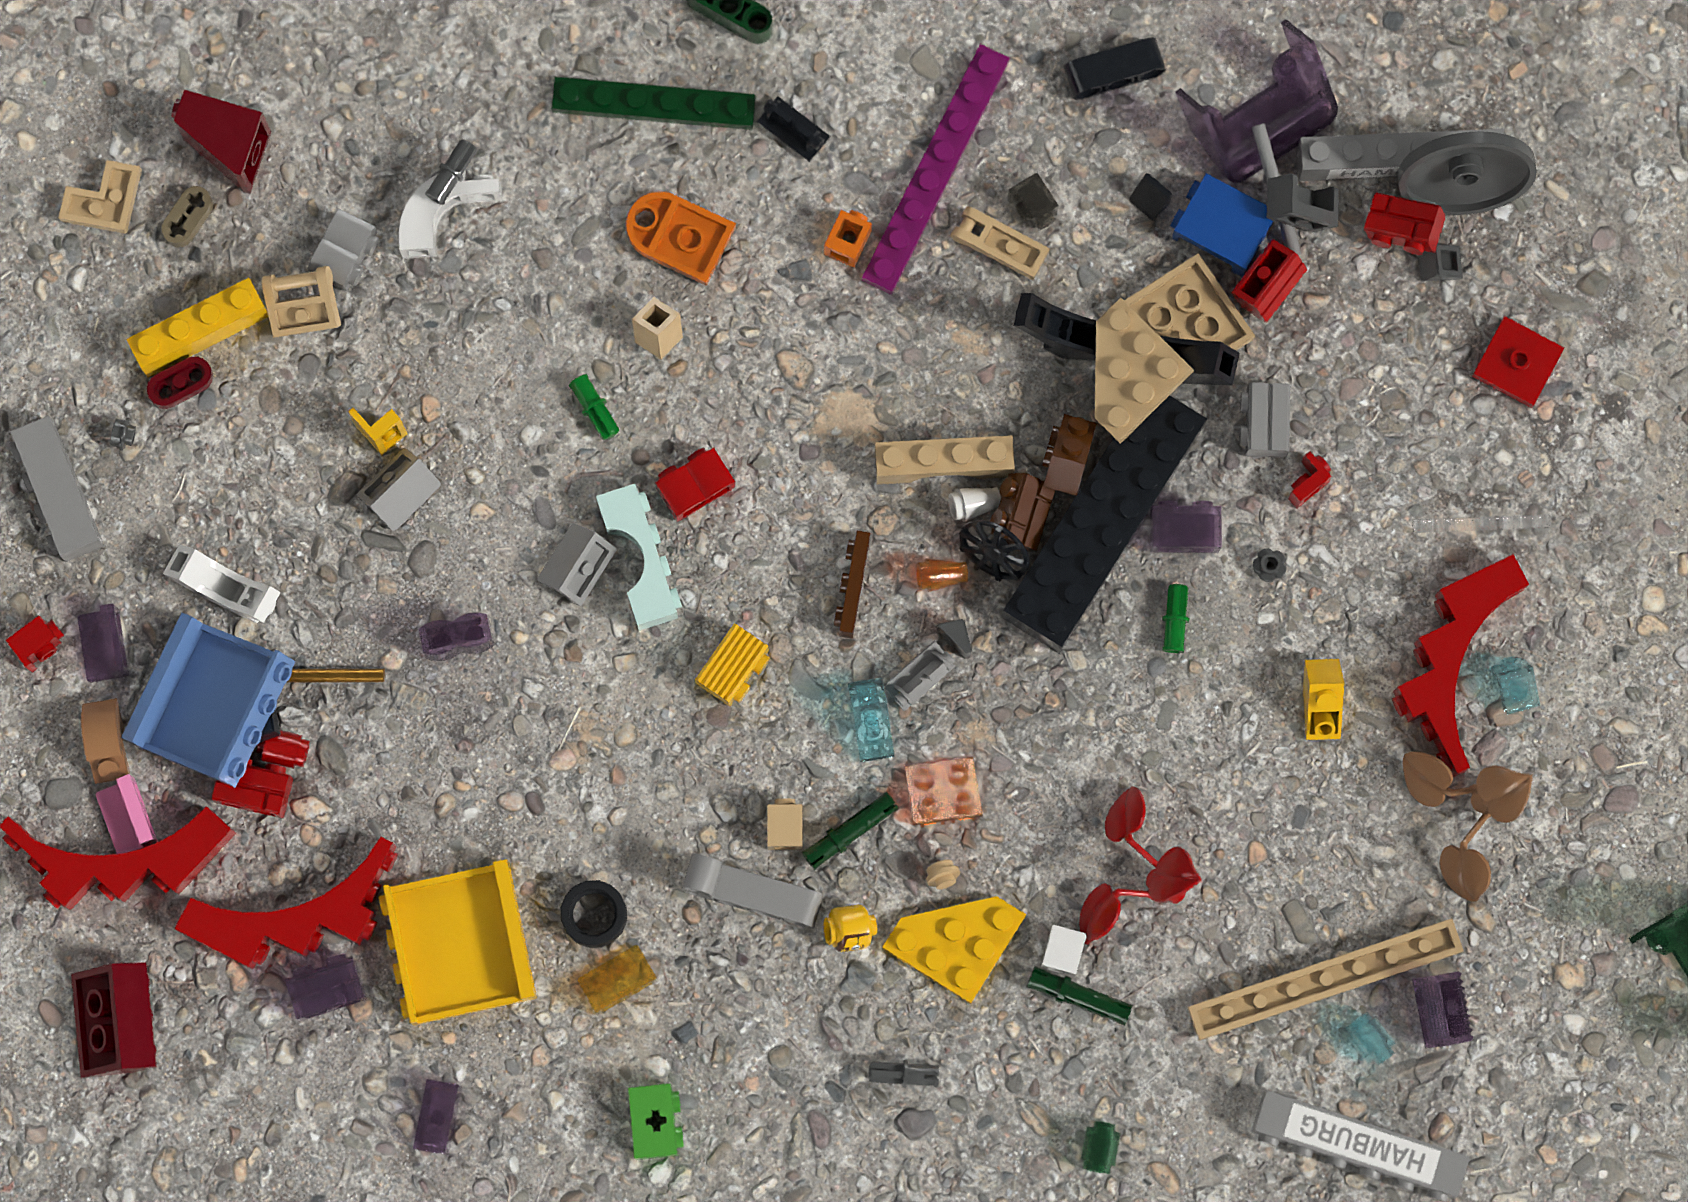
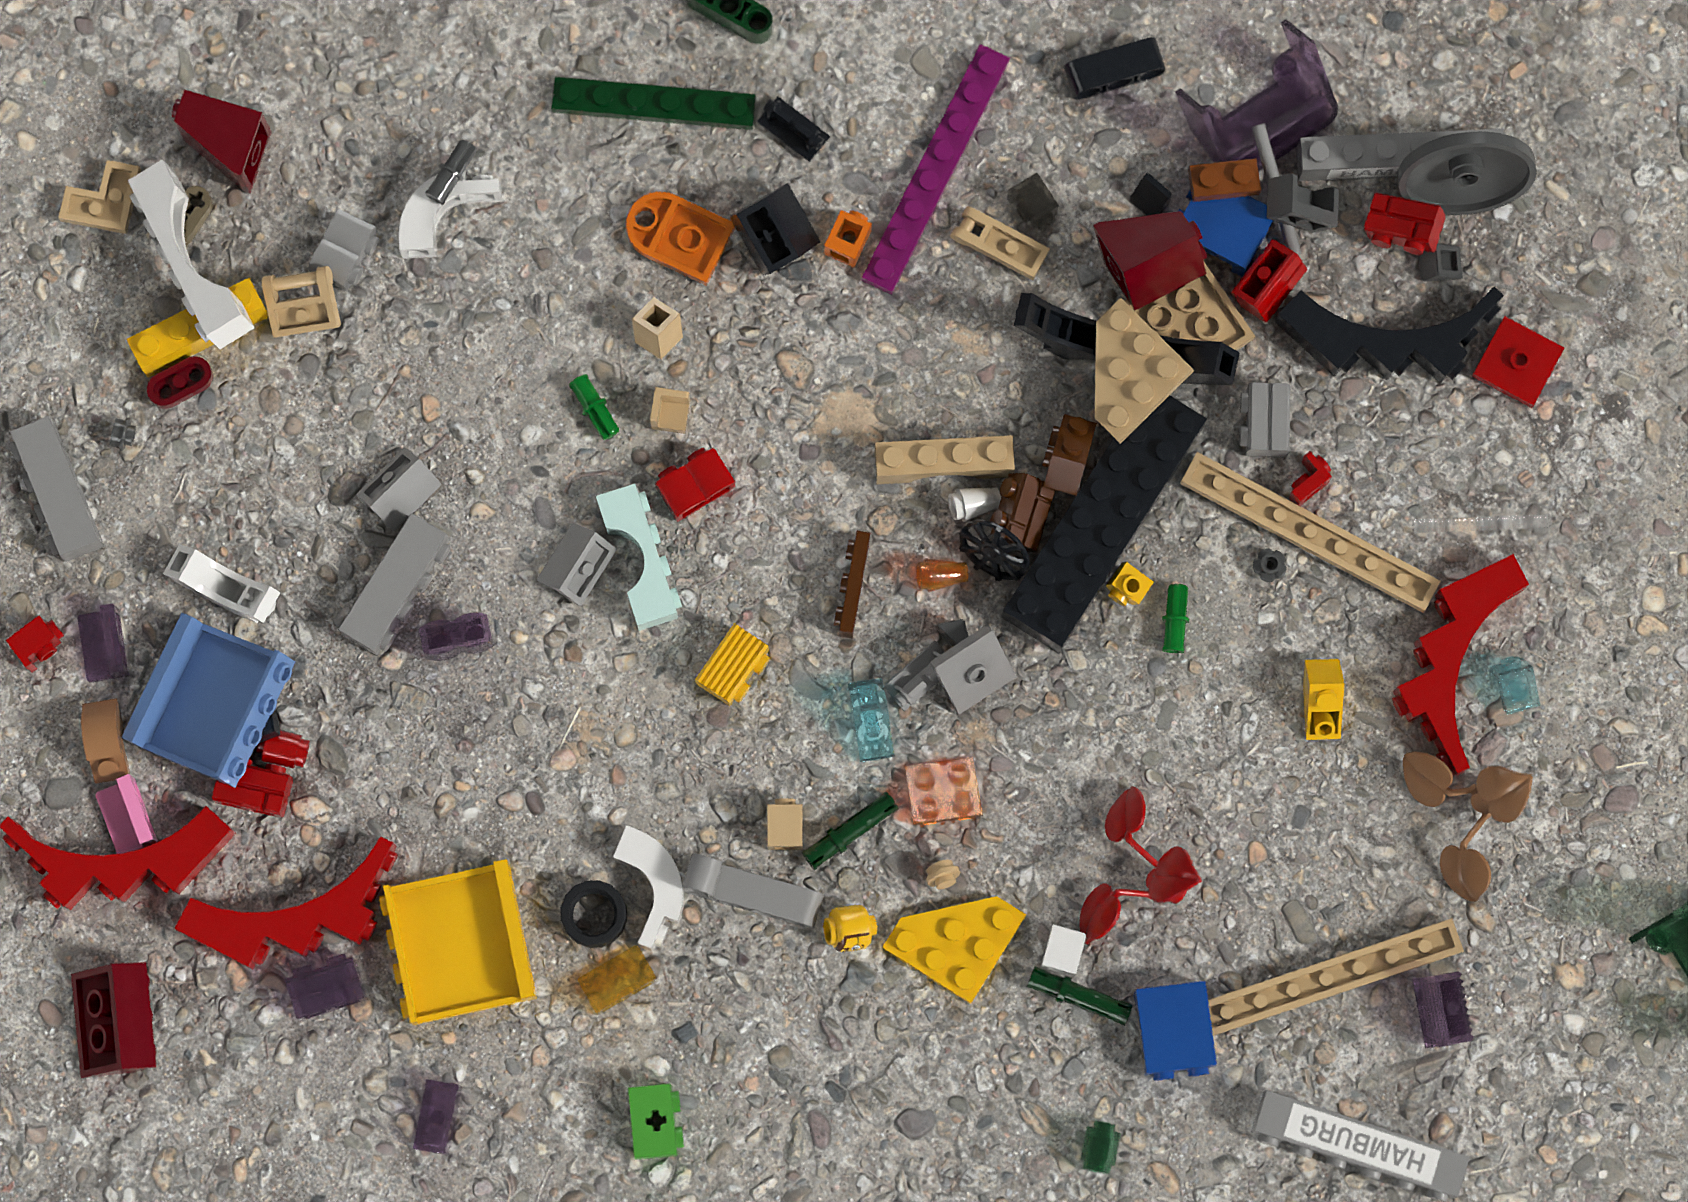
pearl gold bar [287,669,385,683] -> none
yellow panel [348,407,408,455] -> none
dark grey axle [868,1060,939,1088] -> none
clear purple brick [1150,500,1222,553] -> none
clear light blue brick [1345,1012,1396,1066] -> none
none -> white arch [128,160,255,349]
none -> light grey brick [338,513,451,656]
none -> white arch [613,825,684,951]
none -> tan panel [650,387,690,434]
none -> black slope [729,183,821,275]
none -> light grey plate [930,624,1016,715]
none -> dark red slope [1093,211,1207,311]
none -> yellow plate [1106,562,1154,606]
none -> blue panel [1133,981,1217,1081]
none -> tan plate [1180,452,1441,613]
none -> dark orange plate [1188,158,1262,202]
none -> black arch [1275,286,1504,384]

